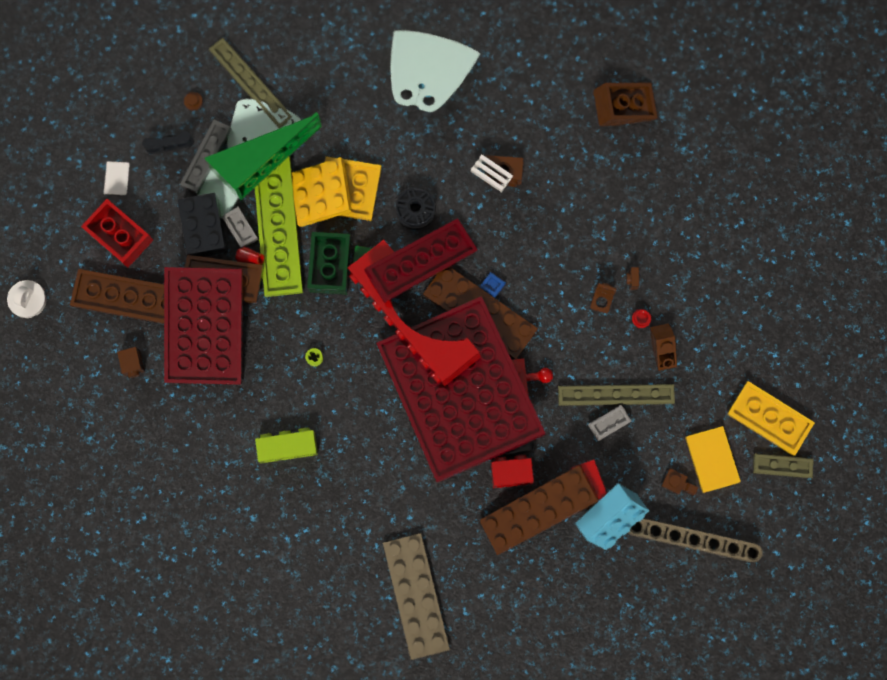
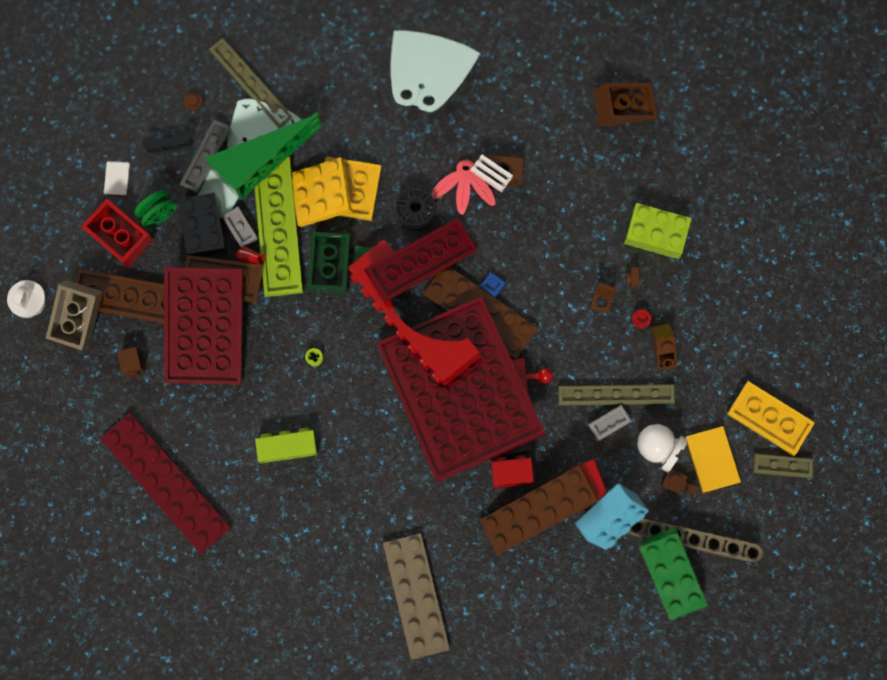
none -> dark tan brick [46,280,103,350]
none -> dark red plate [100,413,231,554]
none -> green wheel [134,190,177,228]
none -> coral plant [431,160,496,215]
none -> lime brick [624,203,692,259]
none -> white tile [637,424,688,472]
none -> green brick [638,527,708,620]

